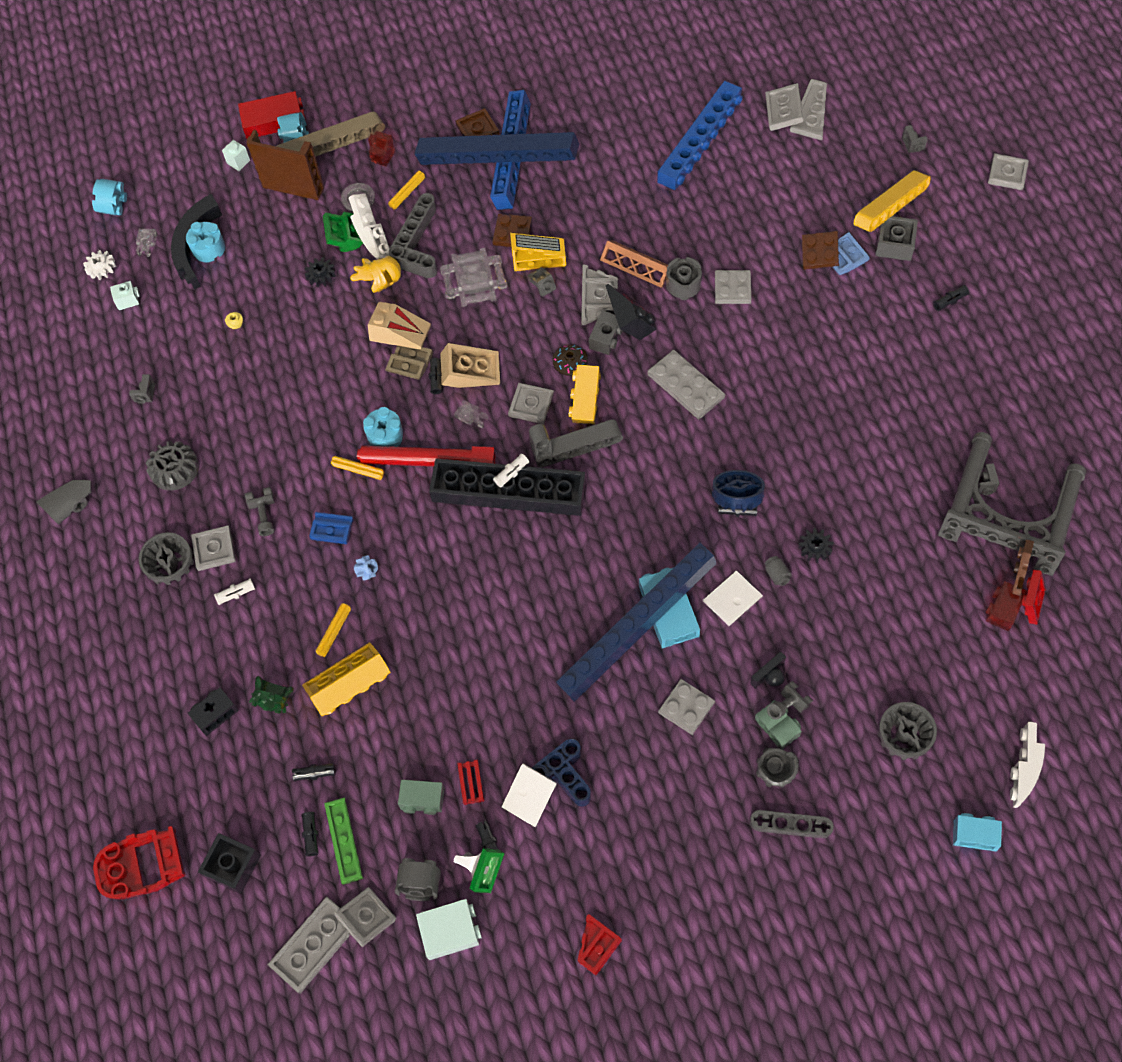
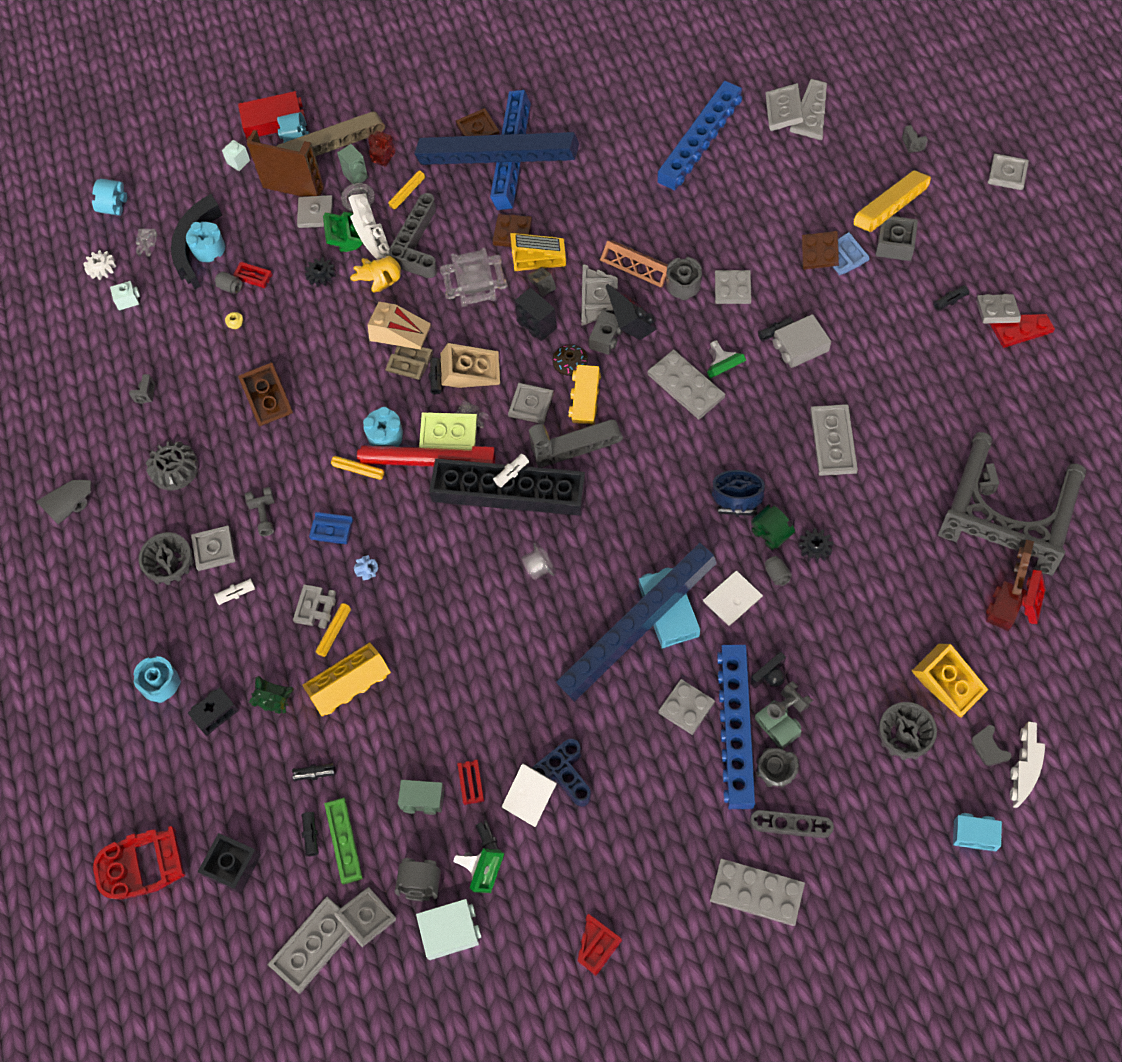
none -> medium azure brick [133,656,181,703]
none -> dark grey brick [215,271,242,294]
none -> red tile [233,262,273,288]
none -> reddish brown slope [238,363,293,427]
none -> light grey plate [293,585,336,629]
none -> light grey plate [297,195,333,228]
none -> sand green brick [337,144,368,186]
none -> yellowish green plate [419,413,478,449]
none -> black piece [515,287,557,341]
none -> clear piece [522,542,556,580]
none -> piece [707,340,747,378]
none -> light grey plate [710,859,805,926]
none -> blue brick [717,645,755,809]
none -> dark green brick [751,504,795,550]
none -> black pin [758,317,794,342]
none -> light grey brick [773,314,831,368]
none -> light grey plate [810,405,858,476]
none -> yellow slope [912,644,988,717]
none -> dark grey piece [971,725,1011,766]
none -> light grey plate [976,294,1021,323]
none -> red wing [989,314,1055,348]

